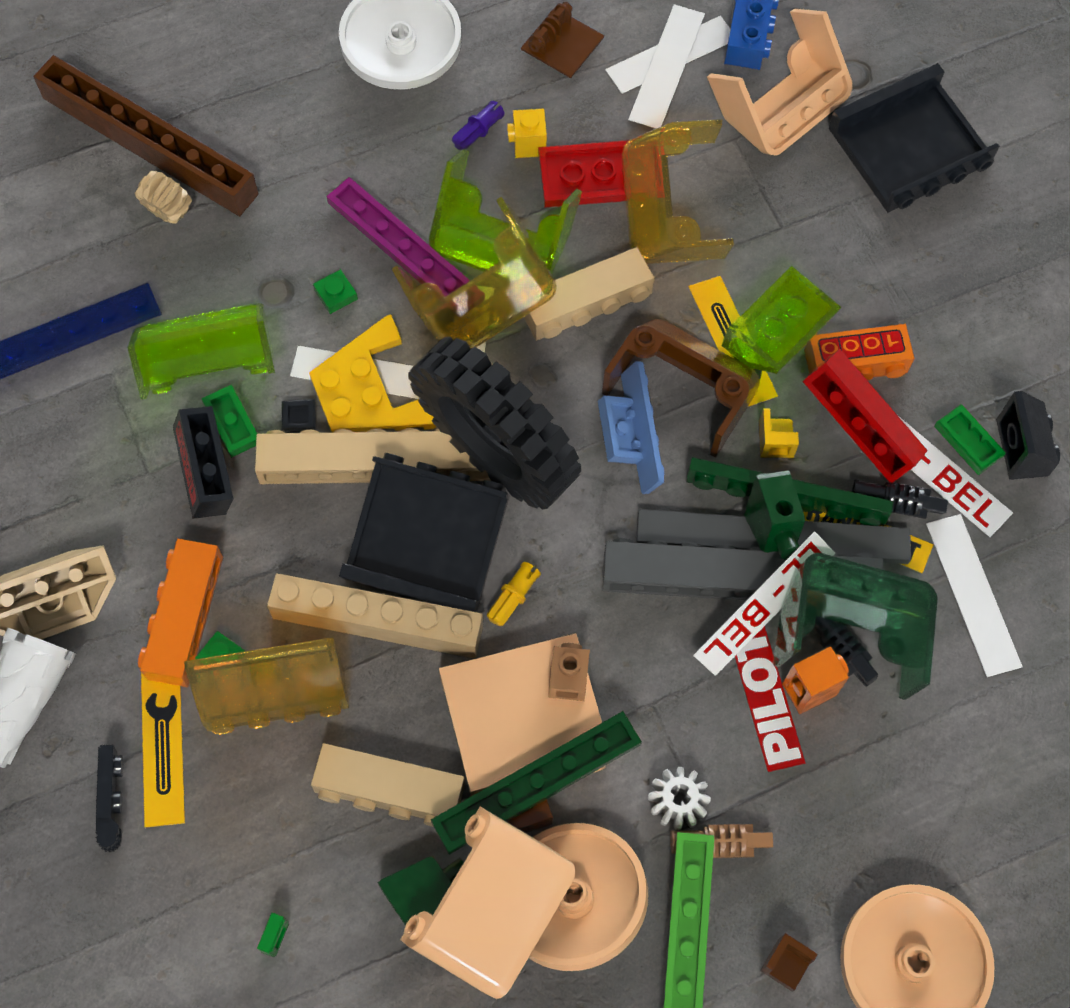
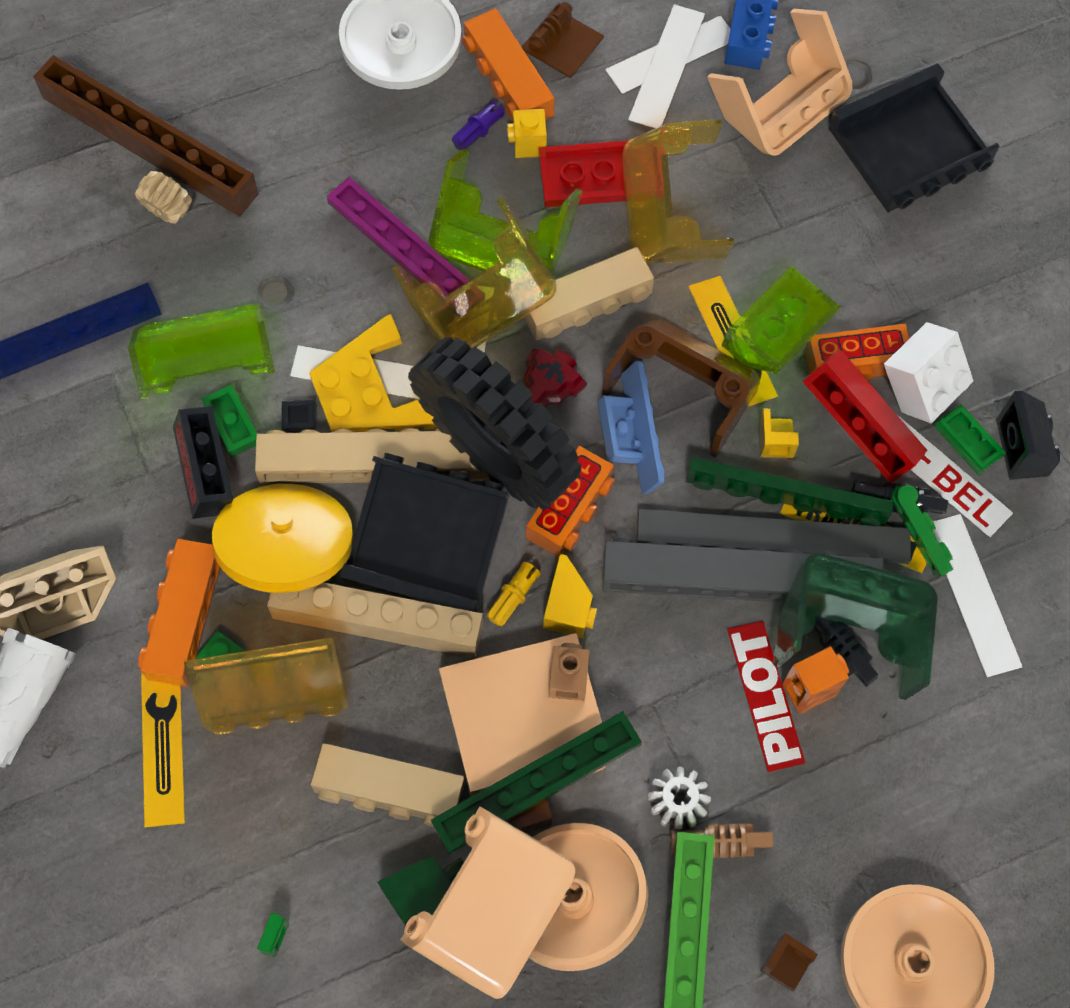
black hinge [95,745,124,853] -> none
green plate [313,269,358,314] -> none
white sticker [693,531,835,676] -> none
dark green torso [744,470,805,560] -> none
none -> yellow dish [212,484,353,593]
none -> orange brick [462,8,555,121]
none -> dark red rock [523,348,587,408]
none -> orange brick [526,446,616,557]
none -> yellow slope [543,554,597,638]
none -> white brick [884,322,973,423]
none -> green plate [891,485,954,576]

